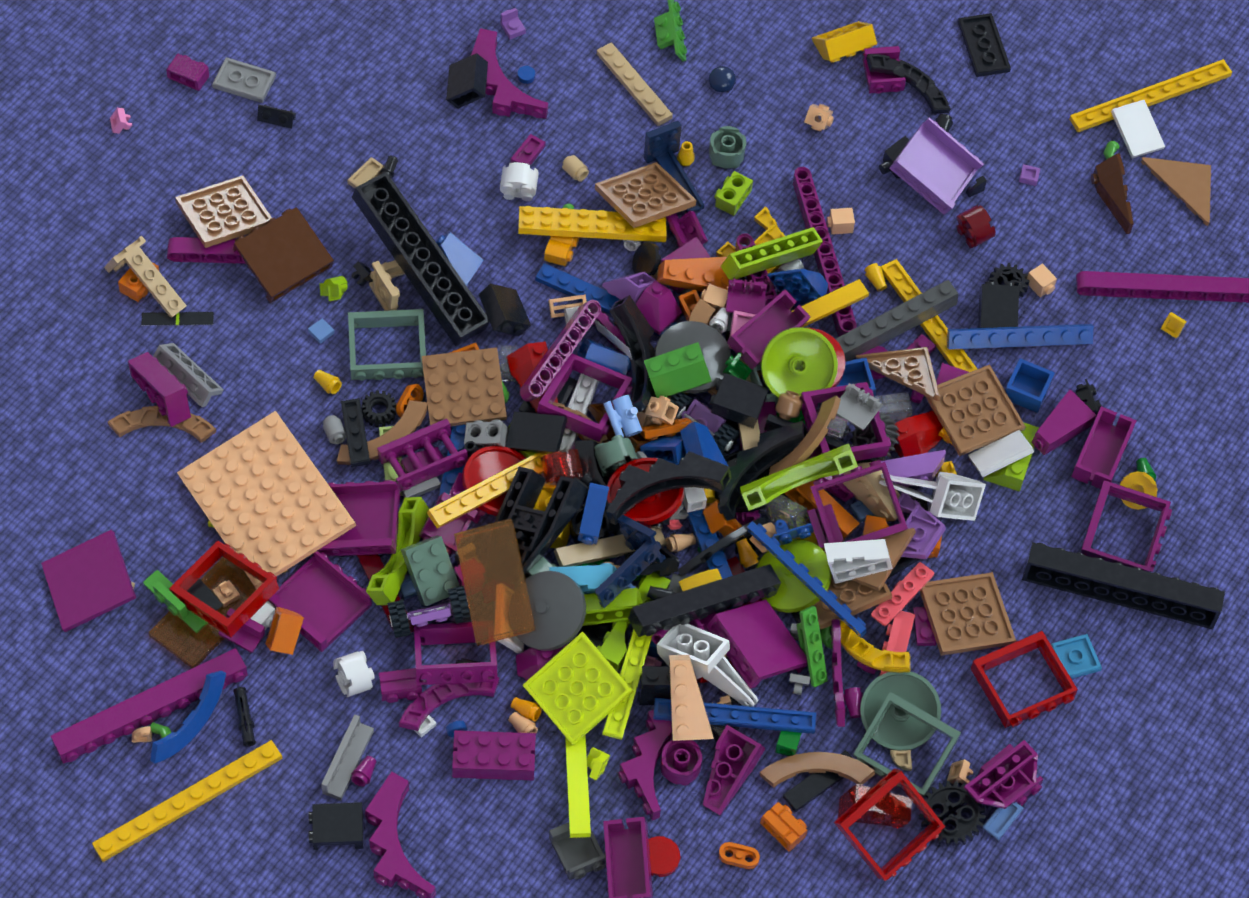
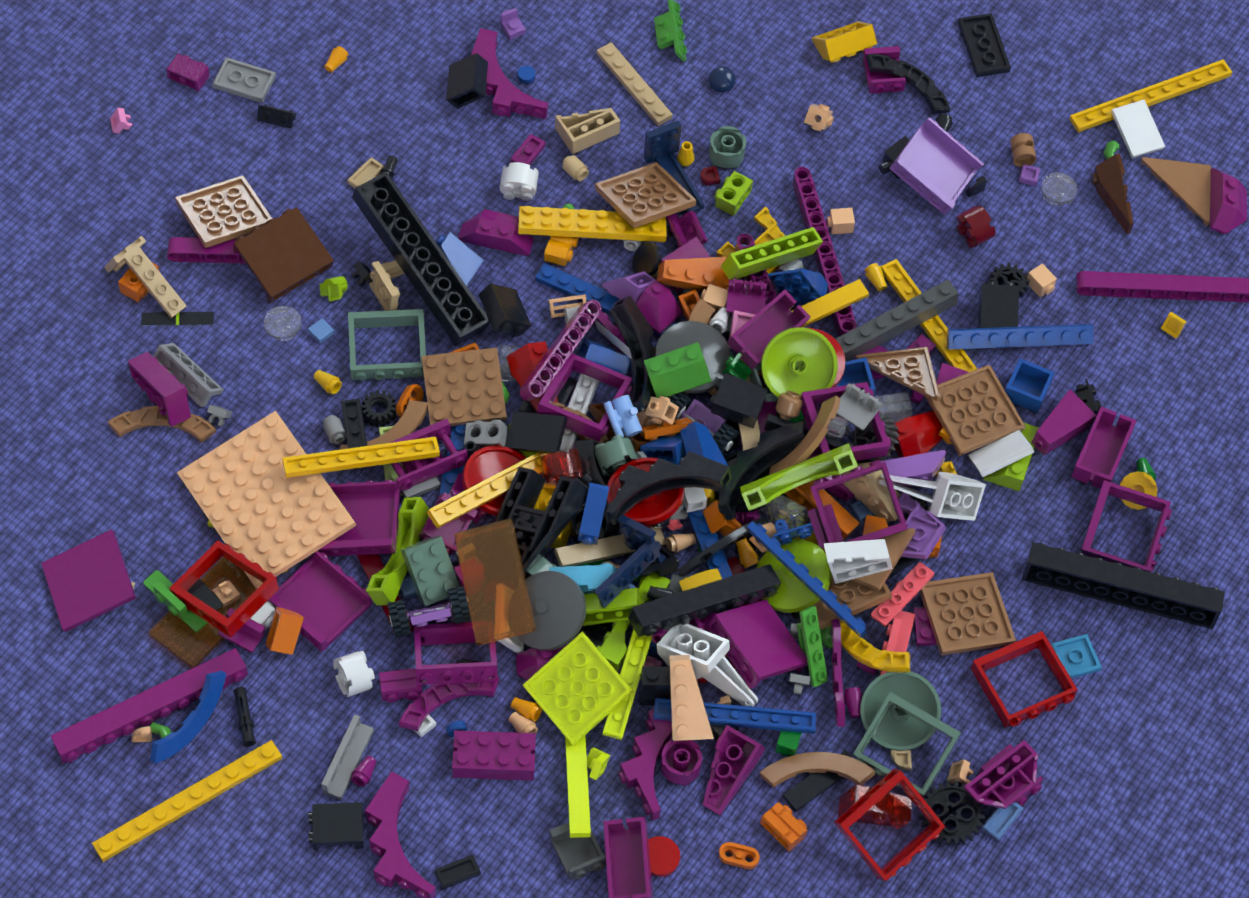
none -> light grey tile [207,405,233,426]
none -> clear tile [264,306,302,341]
none -> yellow plate [282,437,440,478]
none -> light orange cone [324,46,349,73]
none -> black tile [435,854,481,890]
none -> magenta wedge [458,209,534,256]
none -> tan wedge [555,108,620,154]
none -> dark red tile [700,166,721,186]
none -> medium nougat wheel [1010,133,1037,167]
none -> clear tile [1041,172,1077,206]
none -> magenta wedge [1210,168,1247,234]

